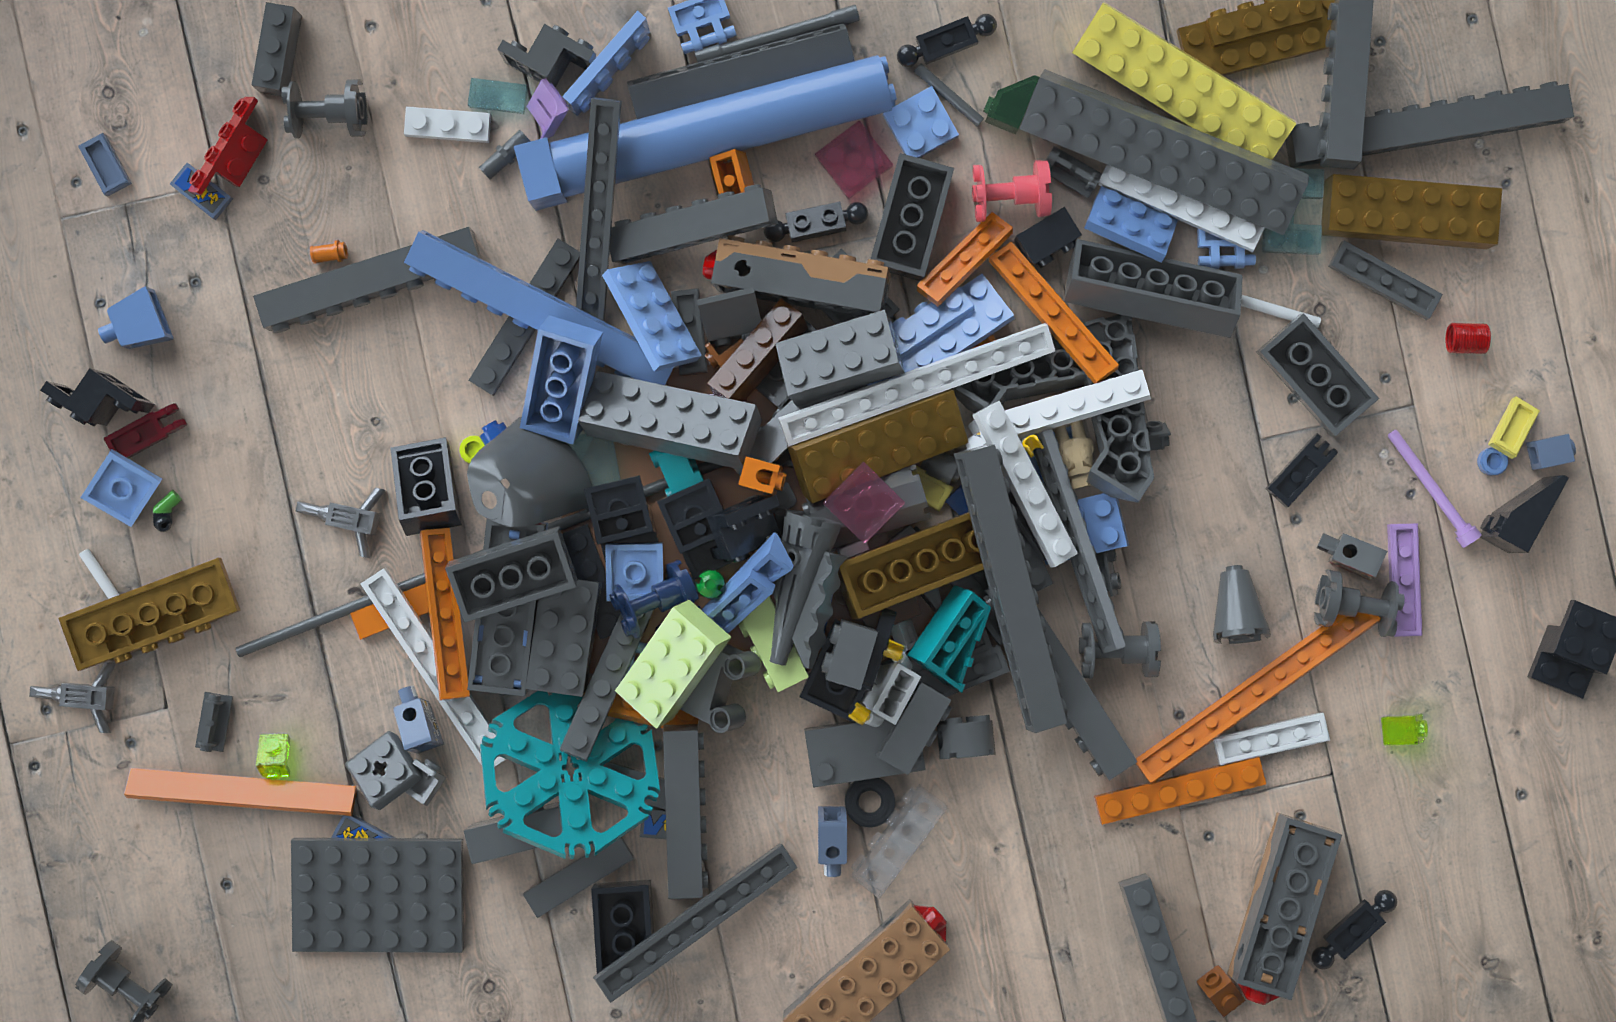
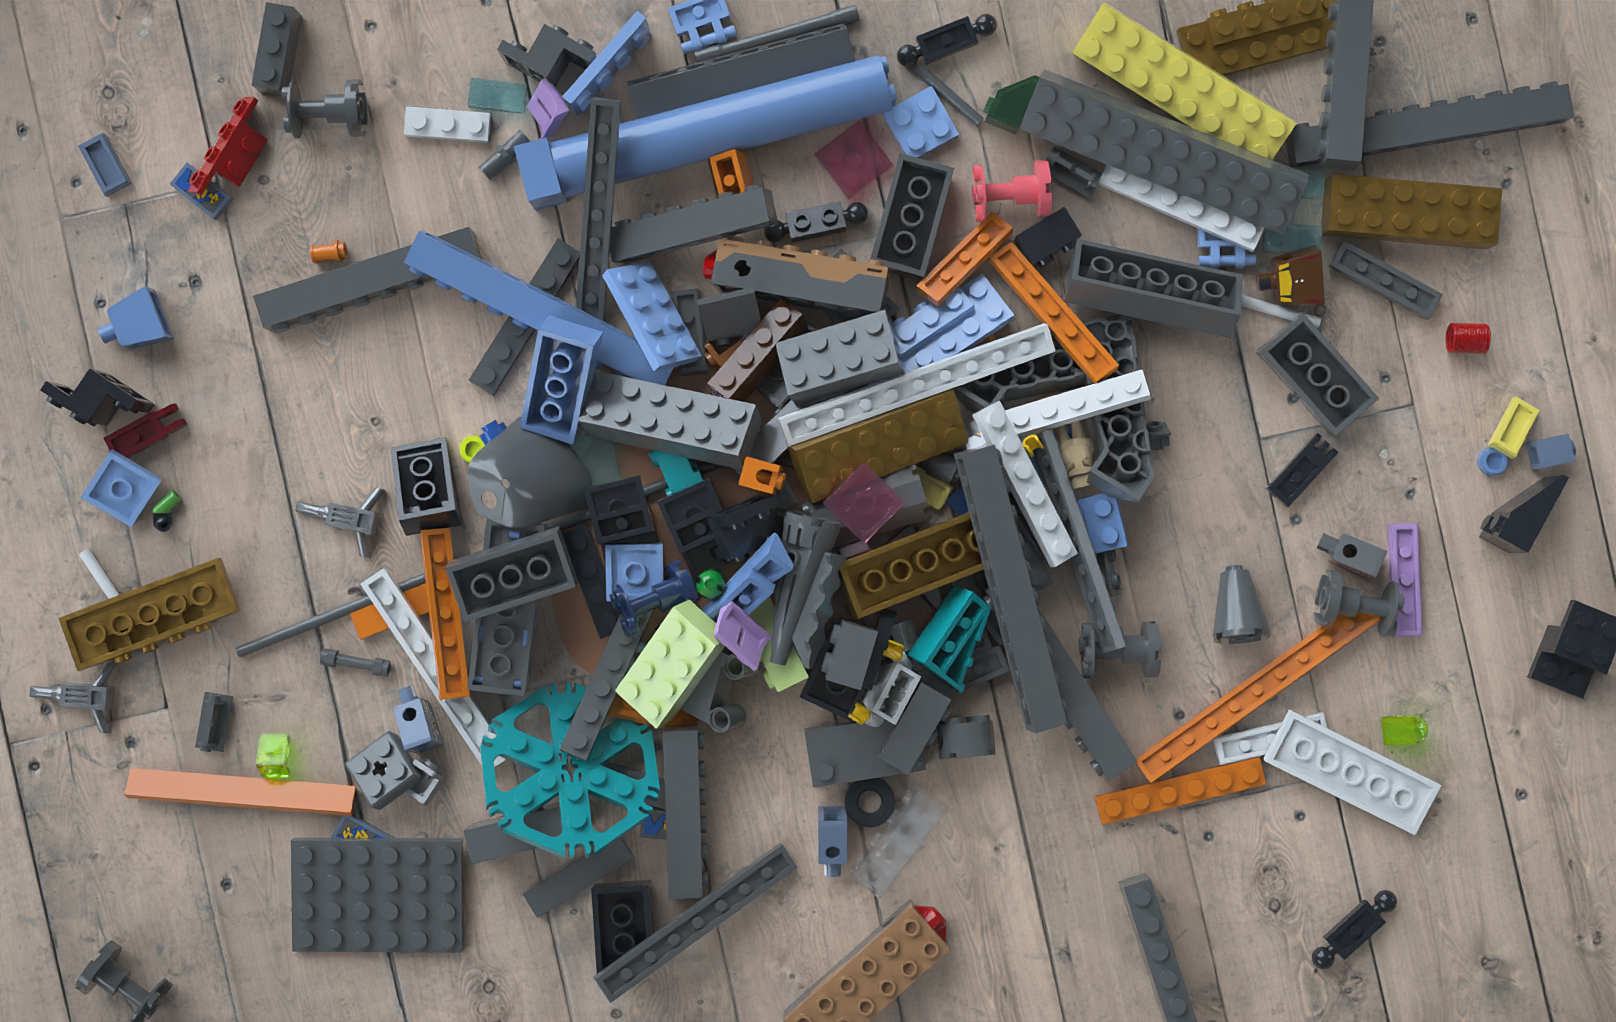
dark grey brick [526,579,602,697] -> none
medium blue plate [1084,186,1178,263] -> none
dark orange bracket [1197,965,1246,1018] -> none
dark grey piece [1227,812,1342,1005] -> none
lavender piece [1388,430,1482,548] -> none
none -> dark grey bar [320,648,391,677]
none -> lavender piece [713,601,772,671]
none -> reddish brown torso [1256,245,1325,304]
none -> white plate [1263,709,1441,835]

